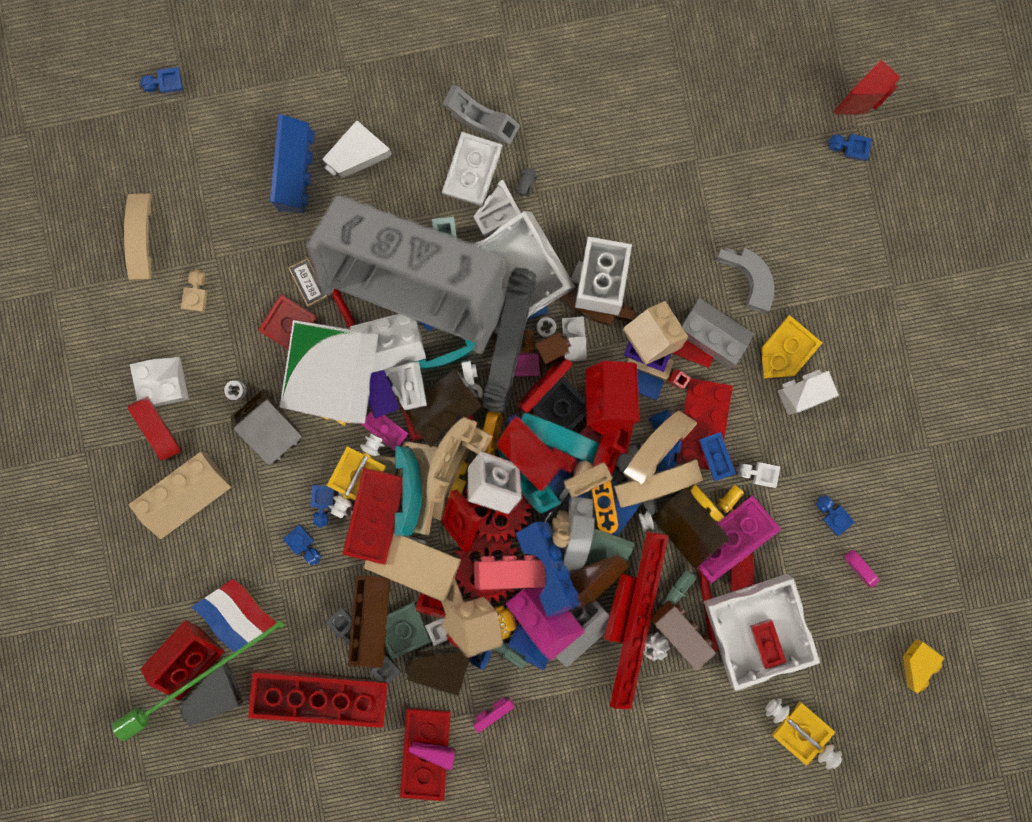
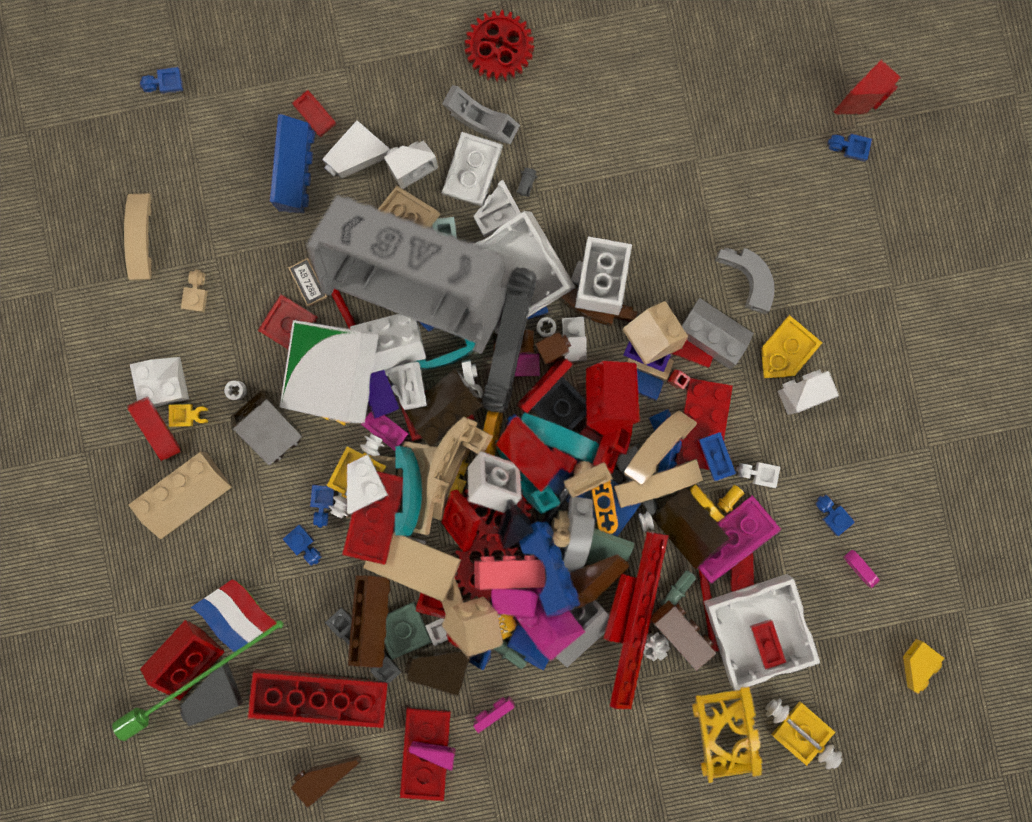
none -> yellow plate [169,404,208,427]
none -> reddish brown slope [290,755,362,808]
none -> red tile [292,90,336,137]
none -> white wing [347,455,388,514]
none -> tan tile [378,186,441,228]
none -> white slope [384,140,438,189]
none -> red gear [465,10,534,82]
none -> dark pink slope [492,589,538,618]
none -> black slope [498,500,534,548]
none -> yellow fence [692,687,762,783]

